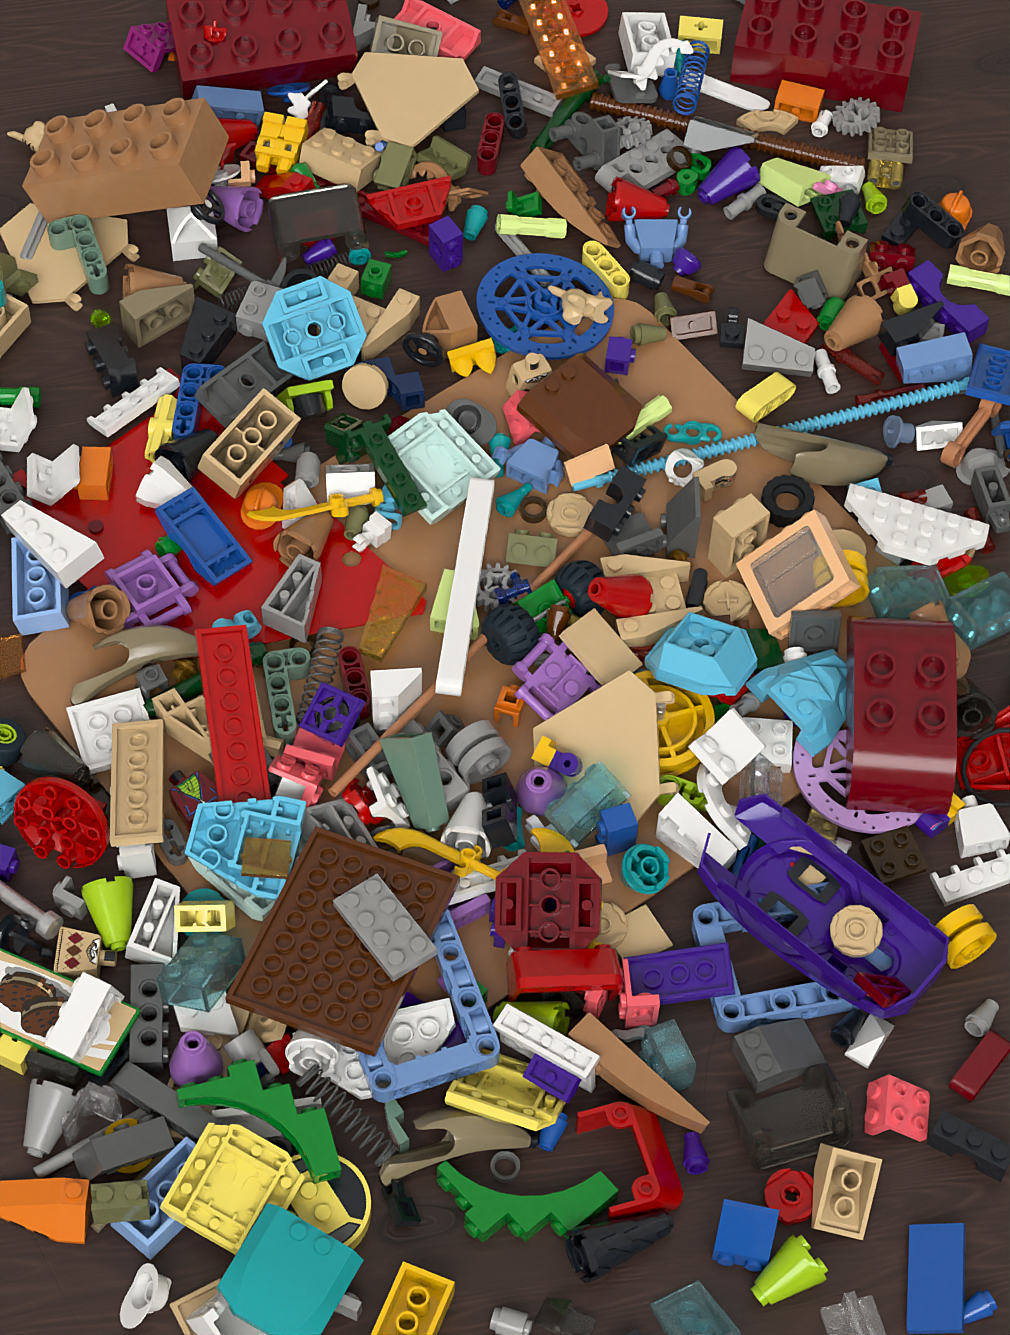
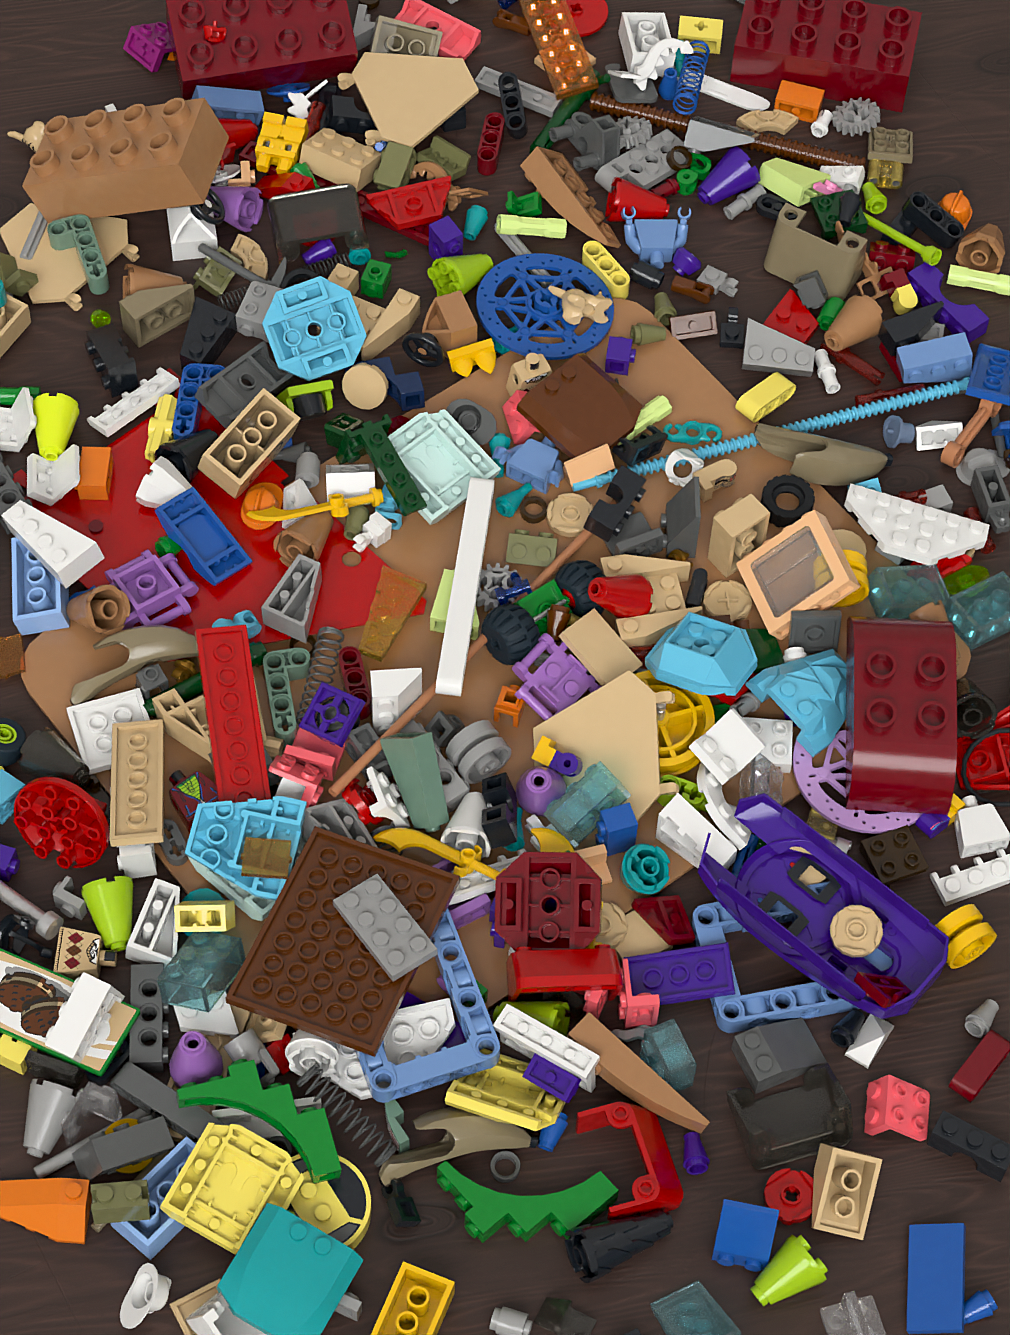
none -> neon yellow cone [33,393,79,461]
none -> tan tile [230,234,268,280]
none -> lime cone [427,254,493,297]
none -> dark red wing [631,895,696,945]
none -> light grey plate [696,265,738,297]
none -> lime piece [863,212,942,266]

